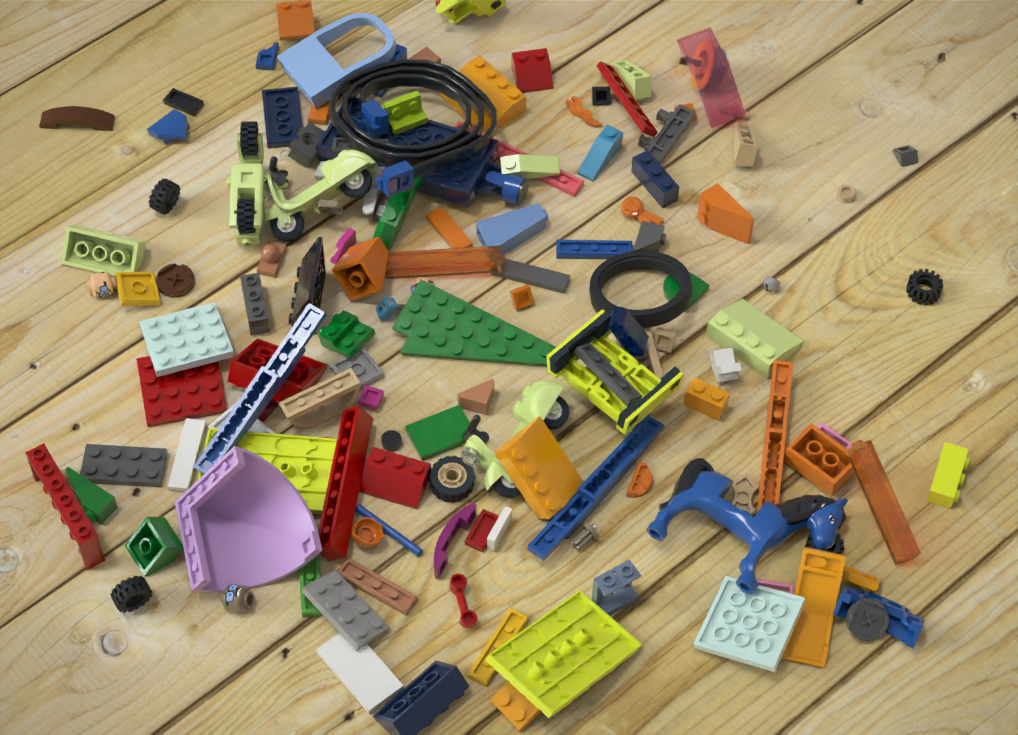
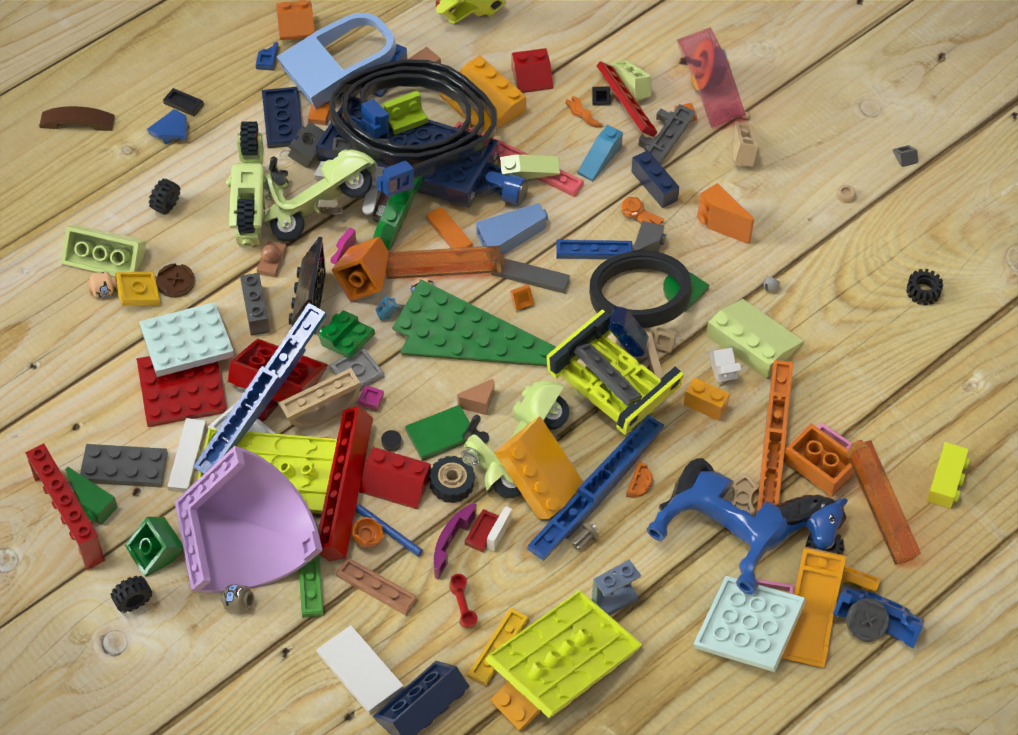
light grey plate [302,570,390,651] -> none

